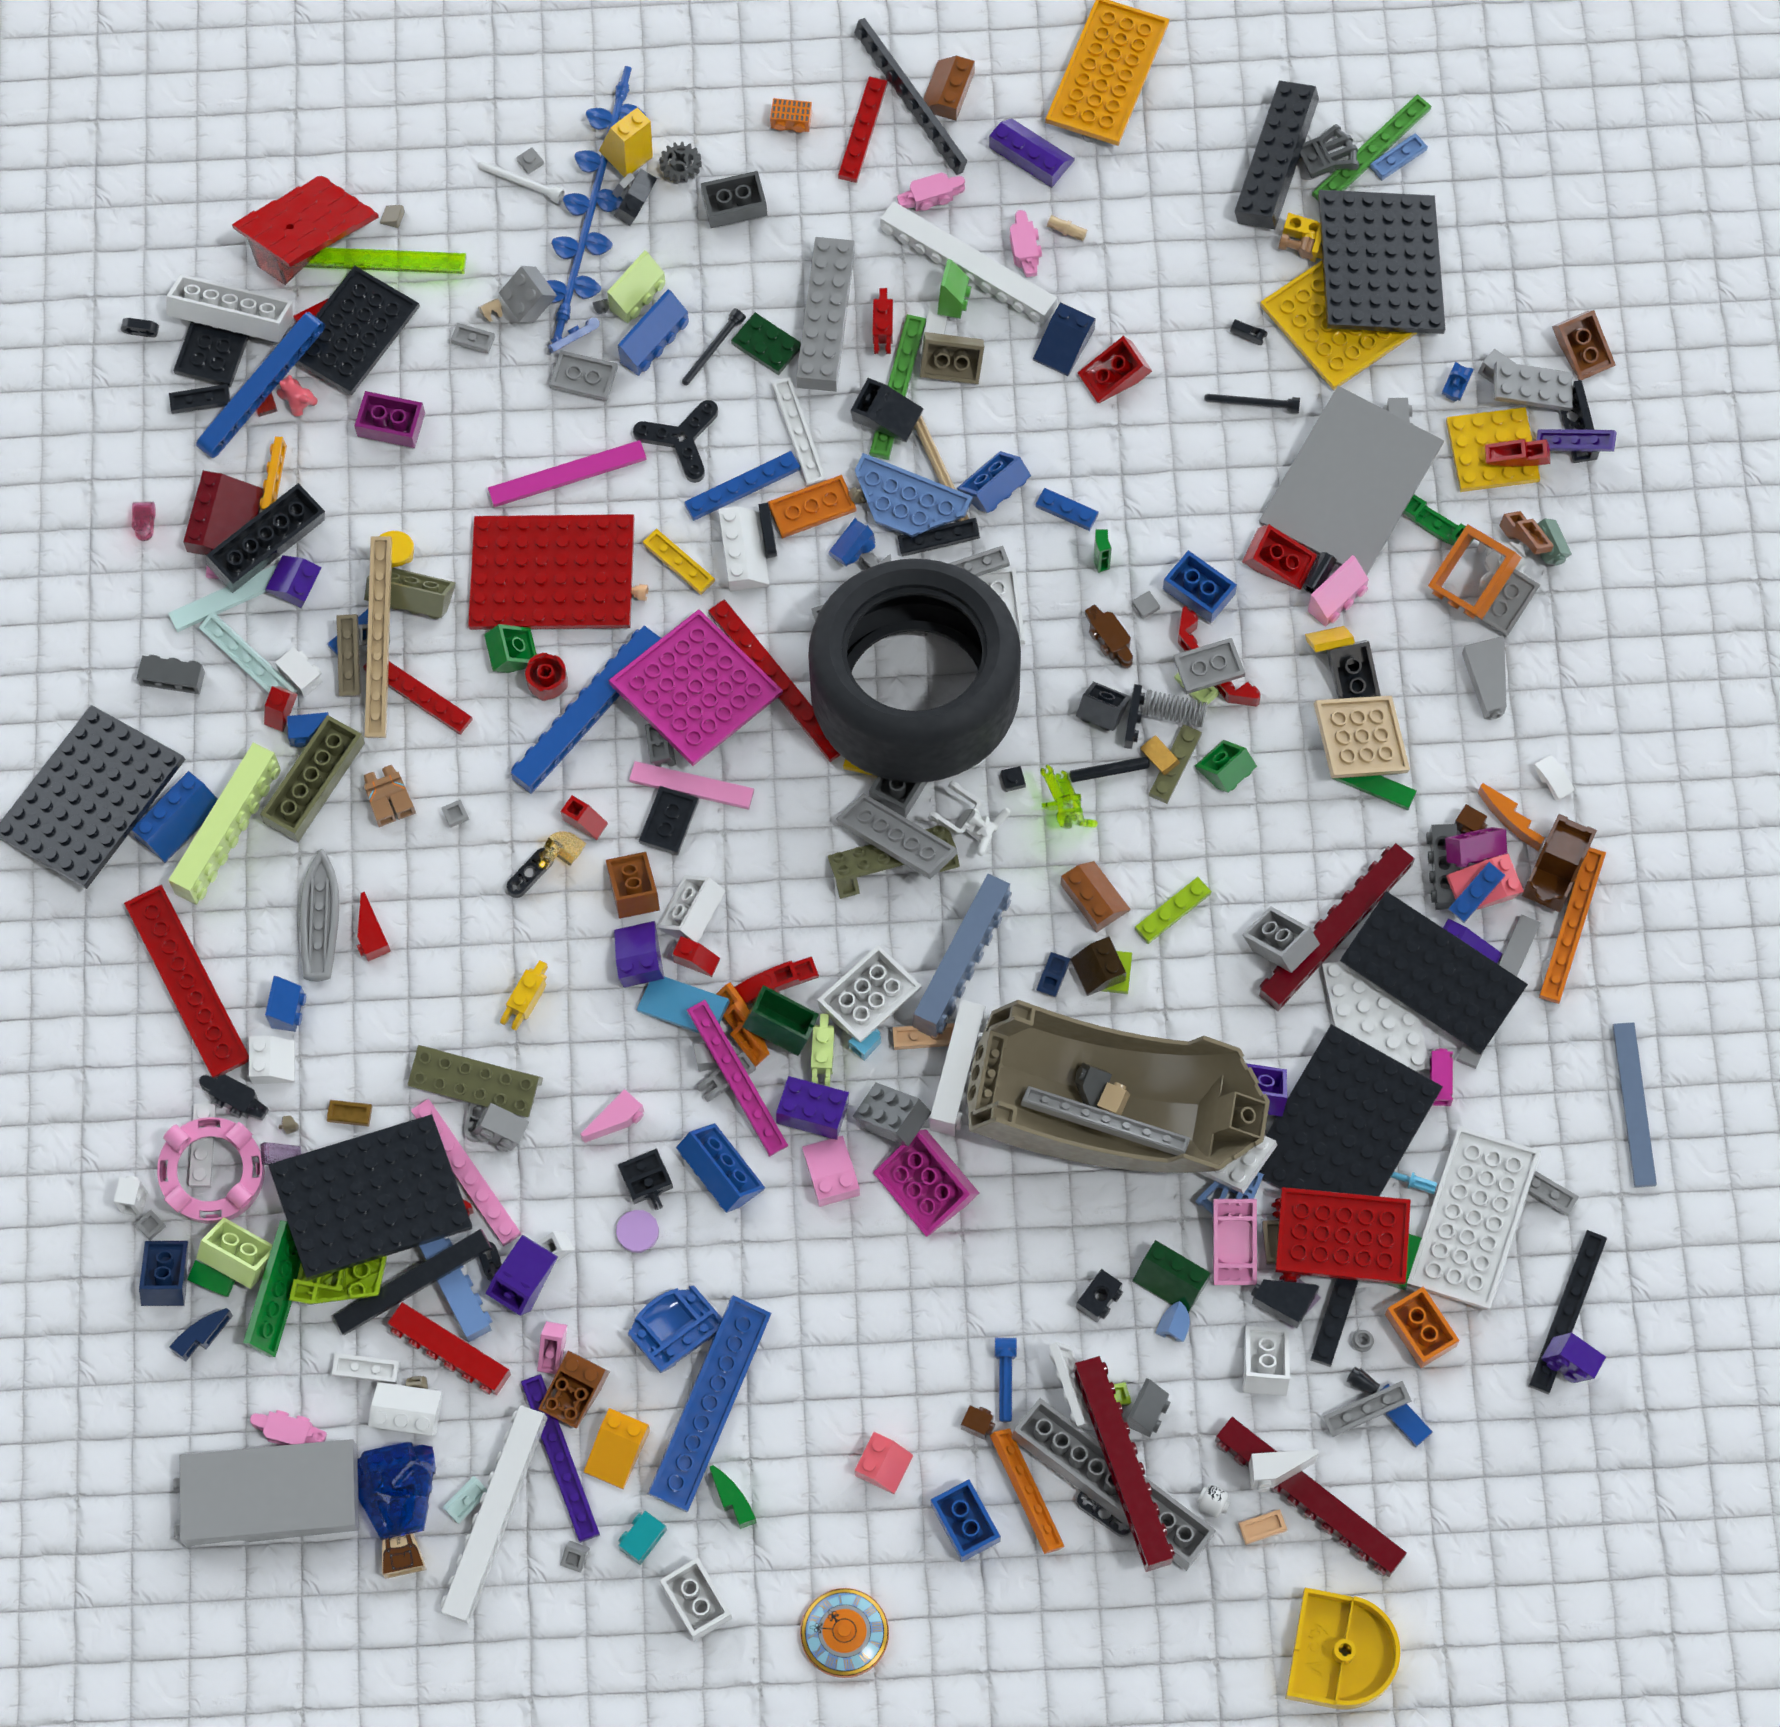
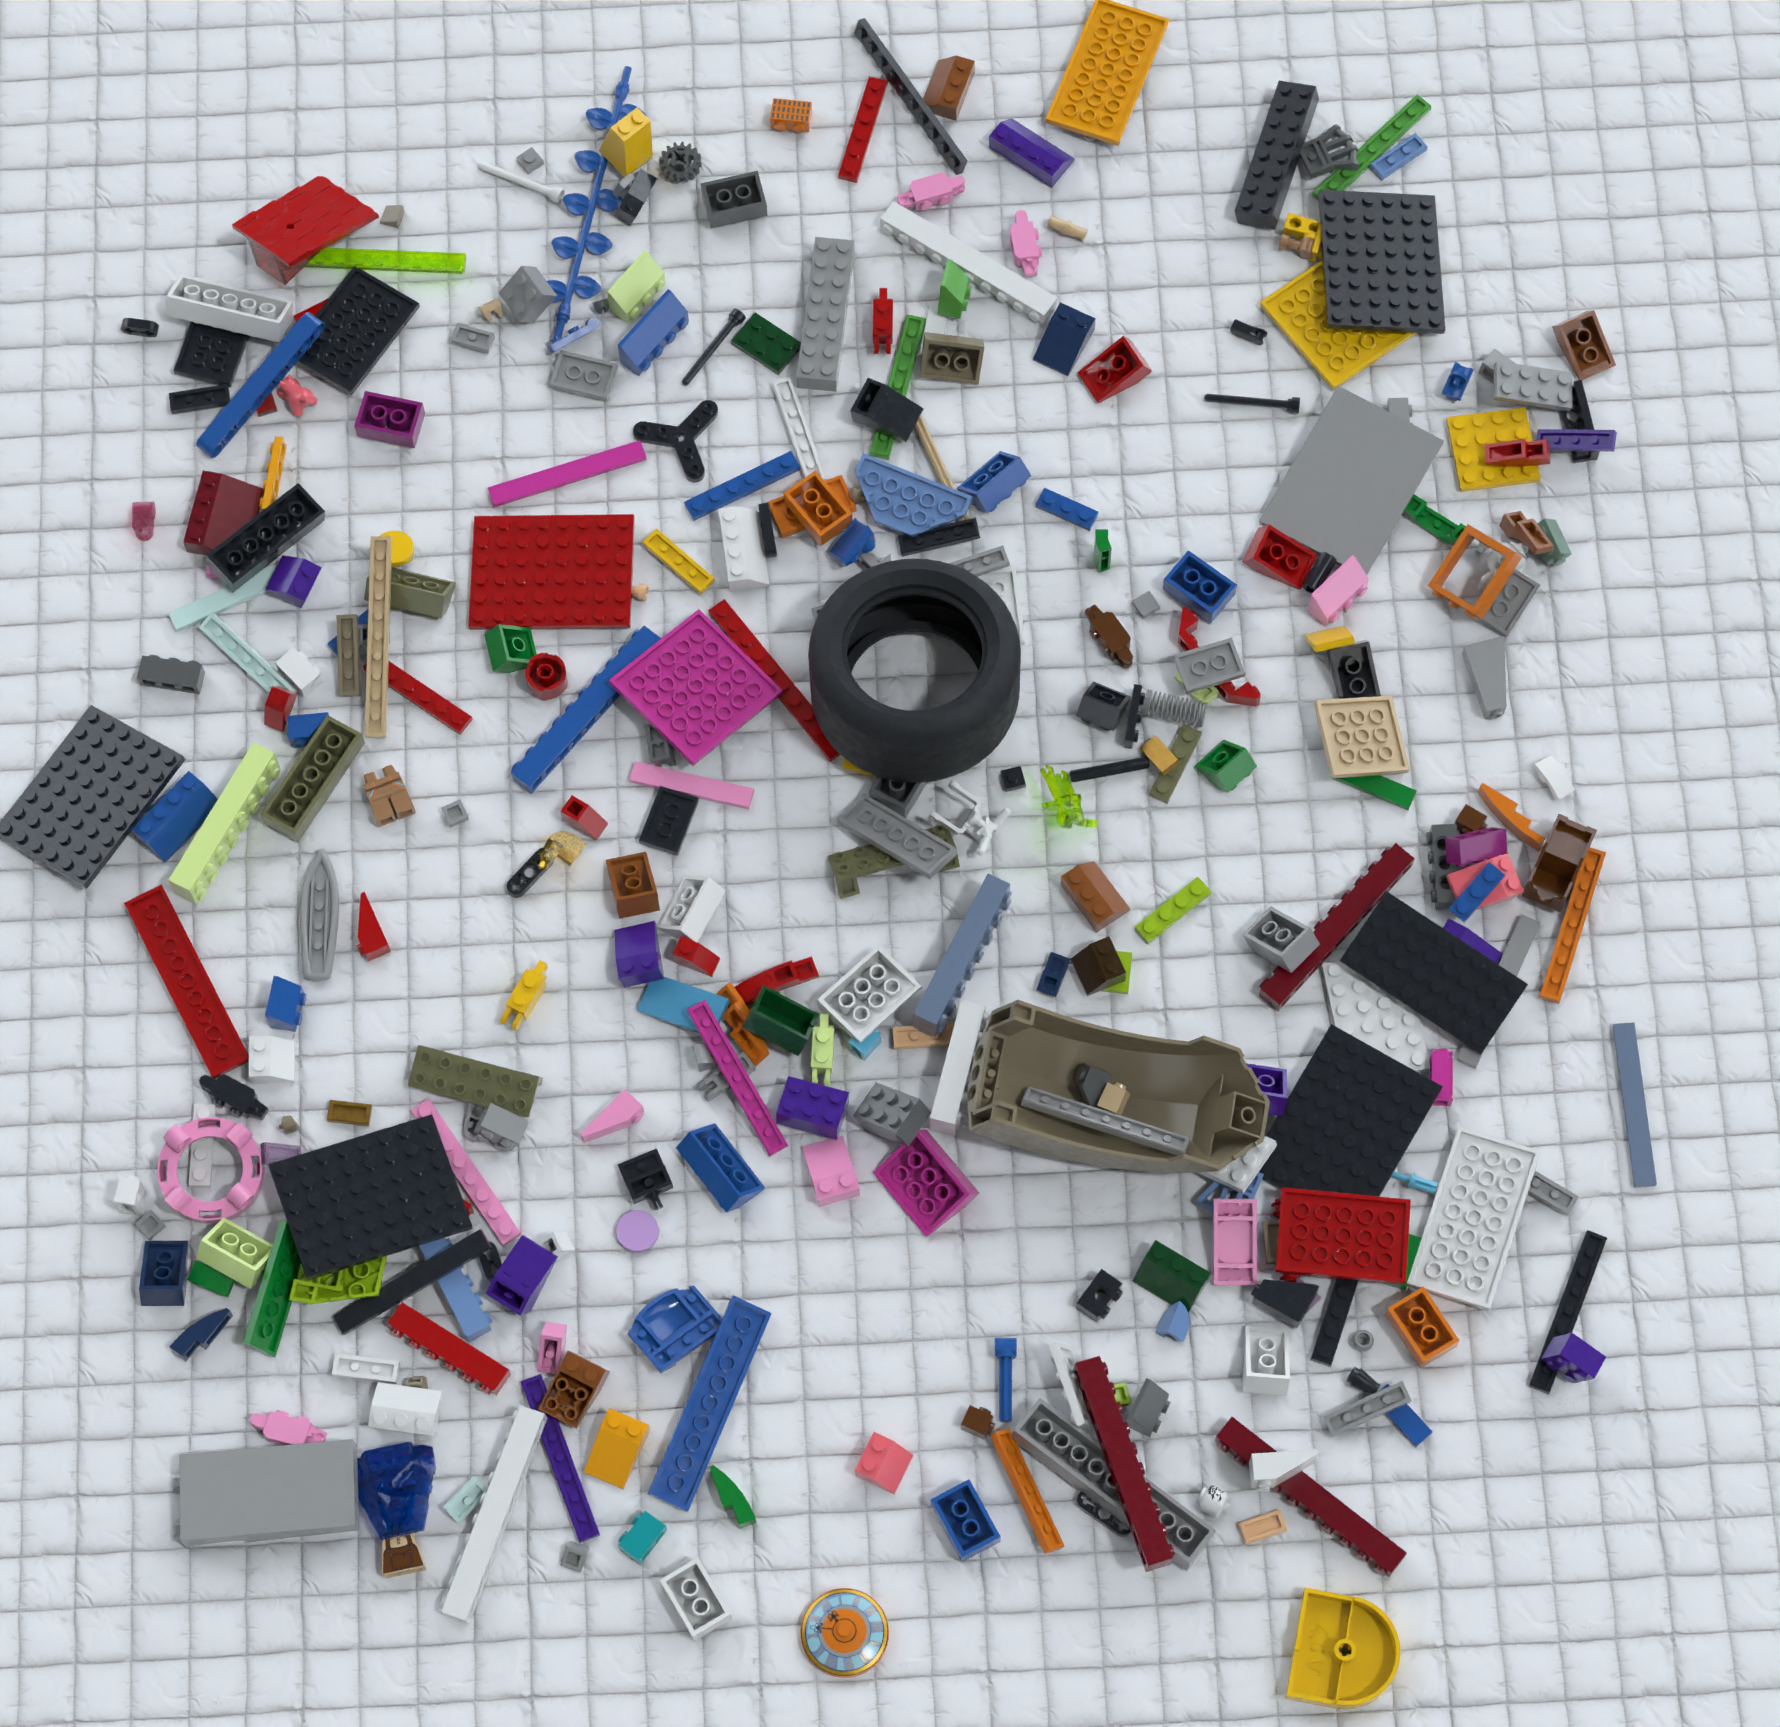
none -> orange brick [783,470,853,546]

